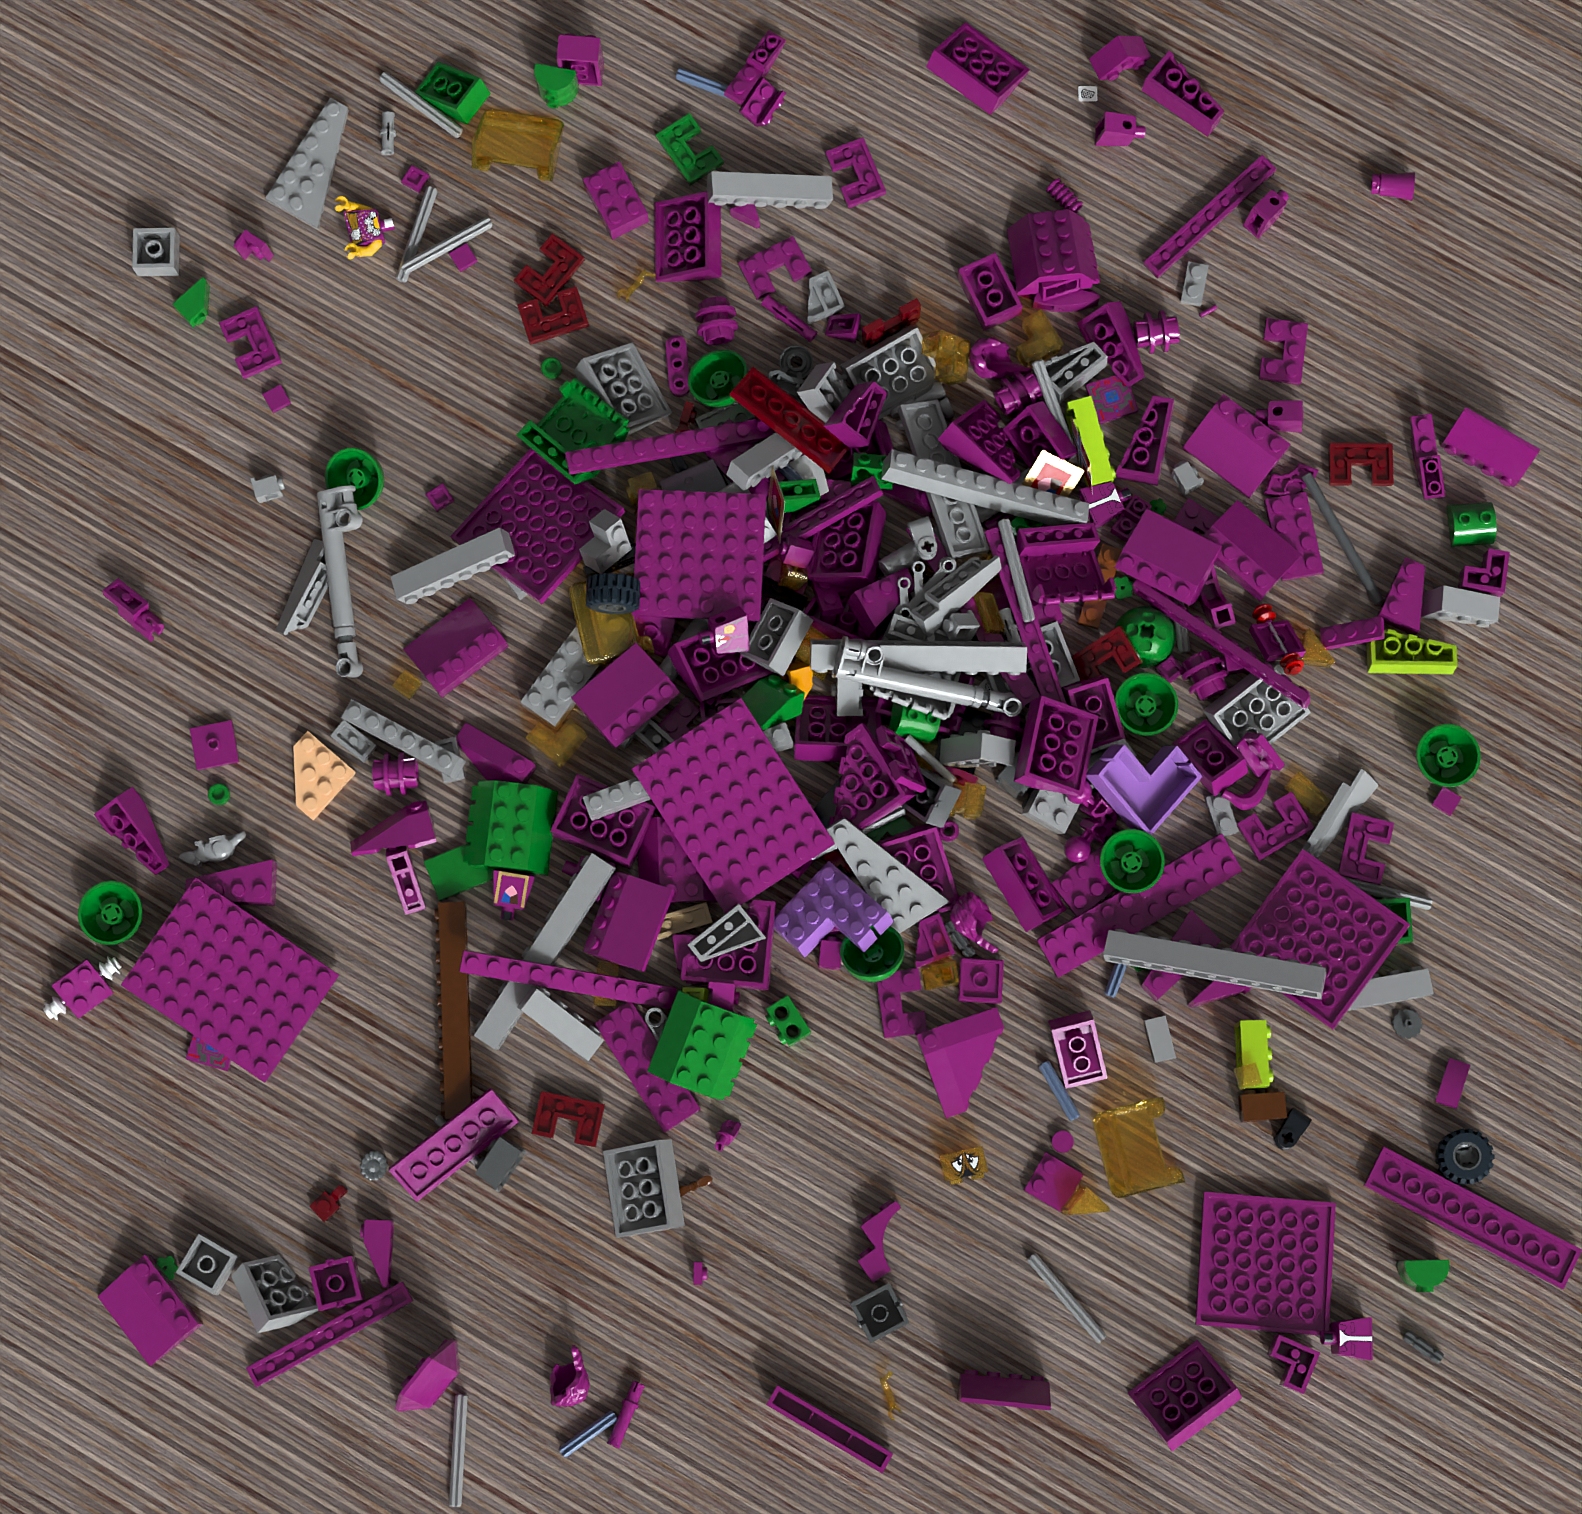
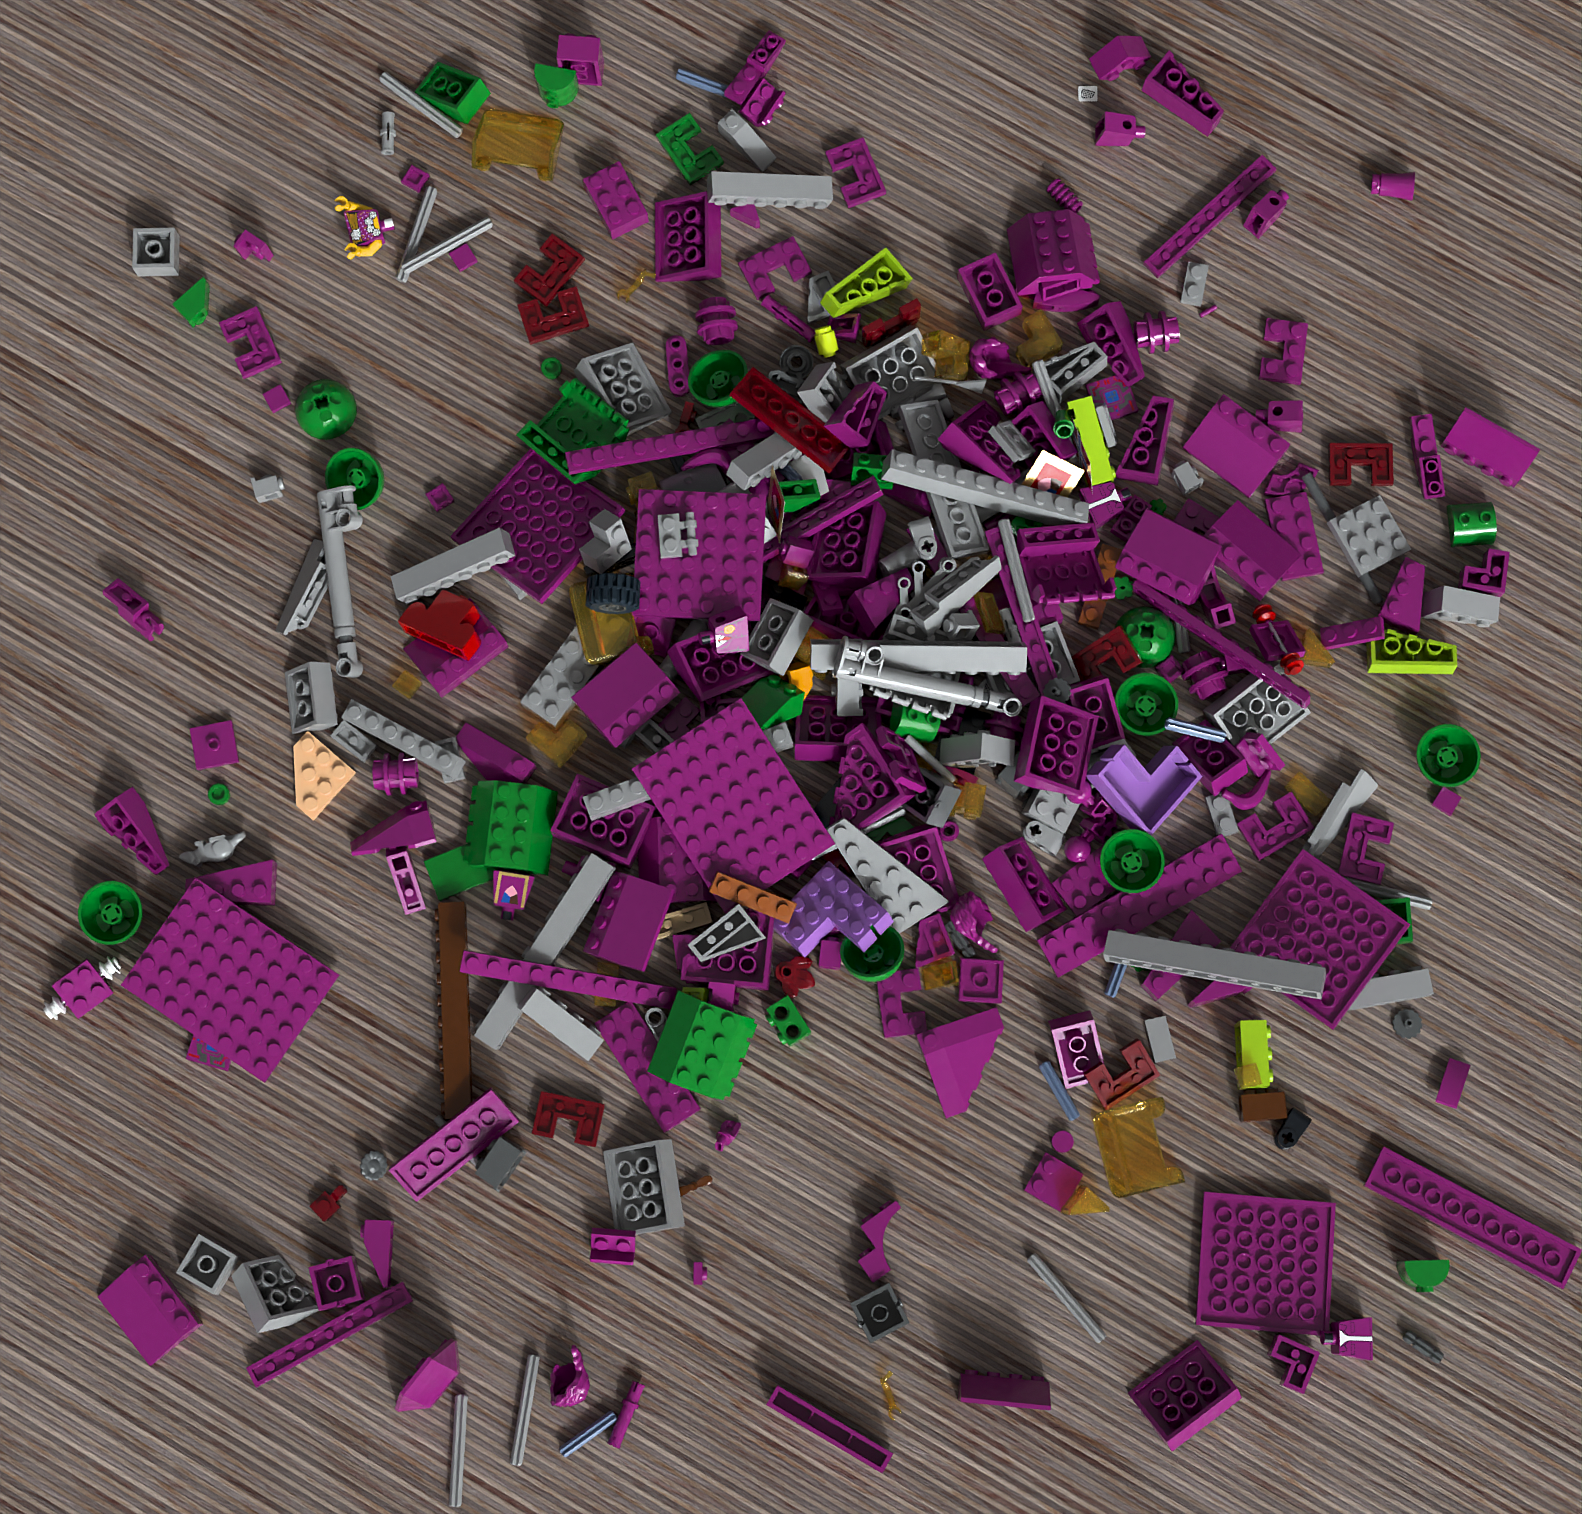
green plant [157,1256,178,1280] -> none
light grey wing [265,98,349,230] -> none
magenta slope [926,22,1030,115] -> none
clear yellow brick [939,1146,988,1185] -> none
black wheel [1435,1129,1495,1185] -> none
none -> light grey slope [285,662,338,734]
none -> green piece [295,379,357,440]
none -> red brick [398,590,481,661]
none -> light grey axle [510,1354,540,1466]
none -> magenta bracket [590,1228,636,1265]
none -> light grey plate [658,512,699,559]
none -> magenta piece [681,448,732,480]
none -> dark orange plate [708,871,797,924]
none -> light grey slope [718,109,777,173]
none -> dark red plate [775,956,815,998]
none -> neon yellow brick [814,325,839,358]
none -> lime wedge [820,248,913,318]
none -> light grey piece [914,376,986,394]
none -> light grey plate [988,420,1036,463]
none -> light grey piece [1023,821,1066,856]
none -> dark grey piece [1043,678,1071,704]
none -> green cone [1053,409,1074,439]
none -> dark red plate [1083,1038,1160,1111]
none -> light grey tile [1096,403,1118,448]
none -> axle [1164,717,1226,743]
none -> light grey plate [1327,495,1411,577]

